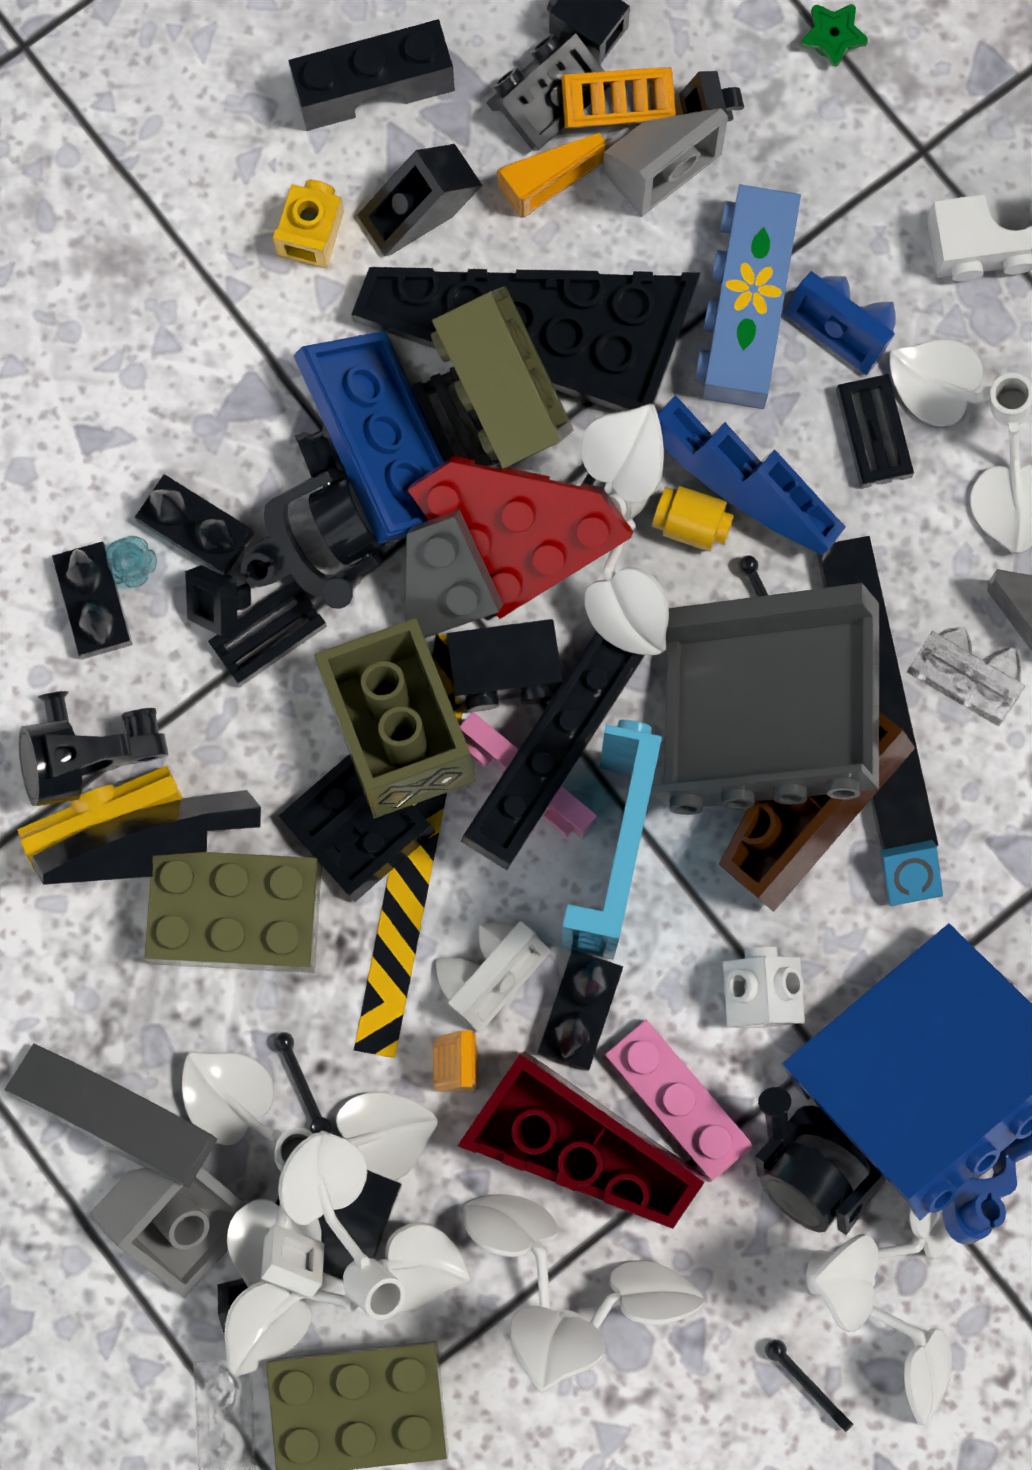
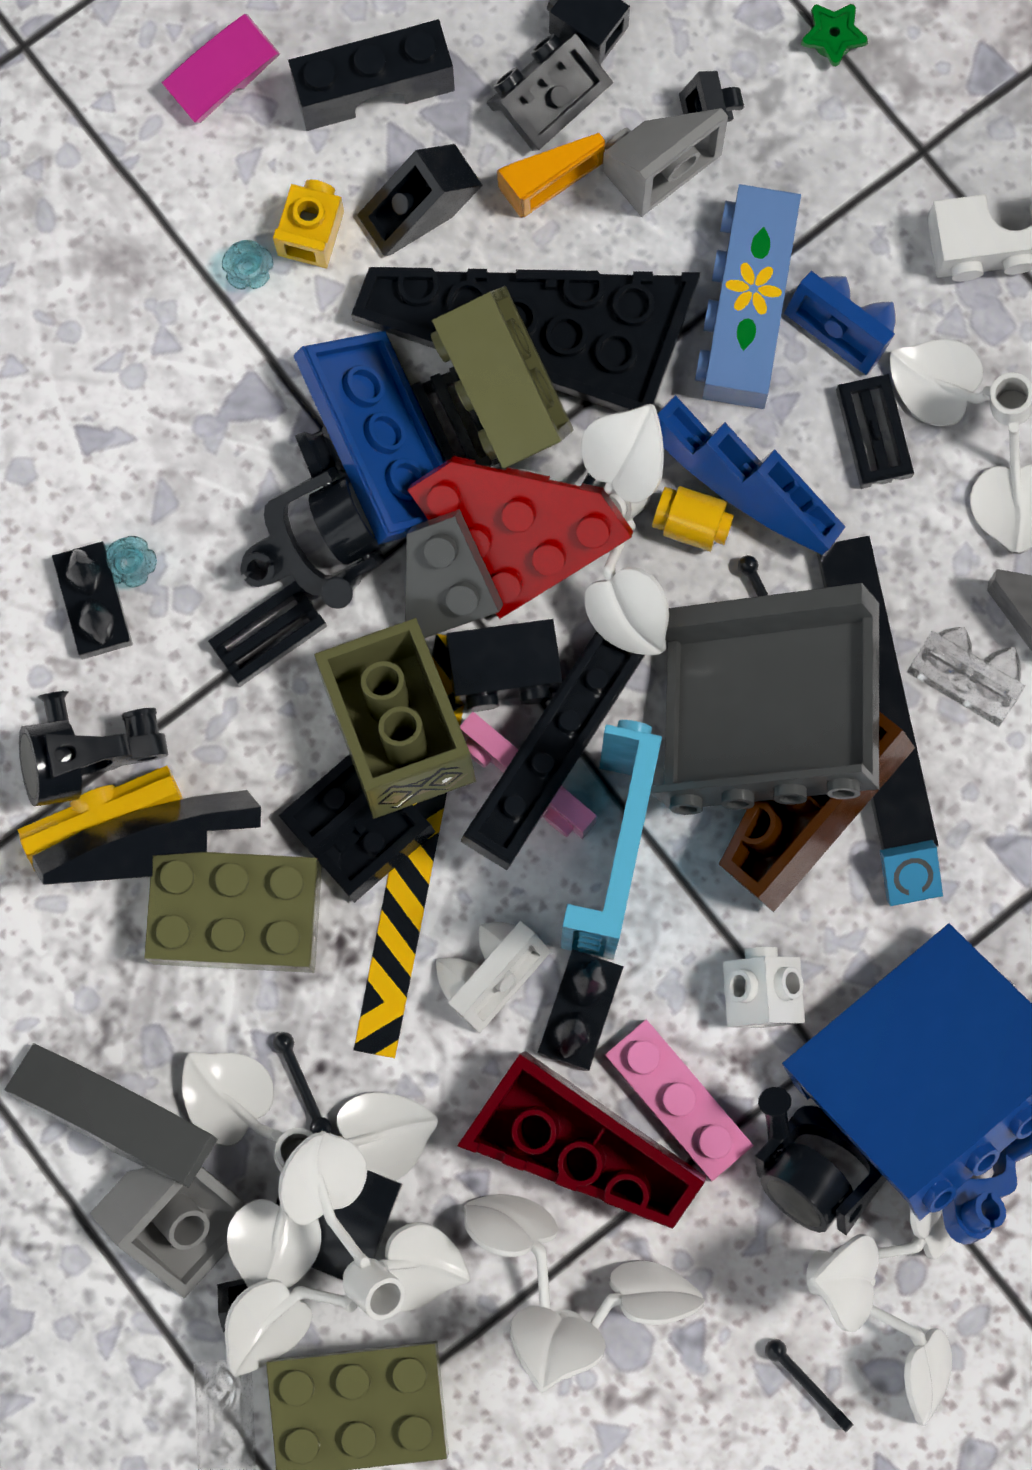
black tile [135,474,254,575] -> none
black tile [185,565,251,636] -> none
white plate [261,1224,324,1298] -> none
light orange slope [433,1030,478,1092] -> none
light orange slope [561,67,676,129] -> none
none -> dark pink slope [162,14,280,123]
none -> clear light blue plate [222,240,274,290]

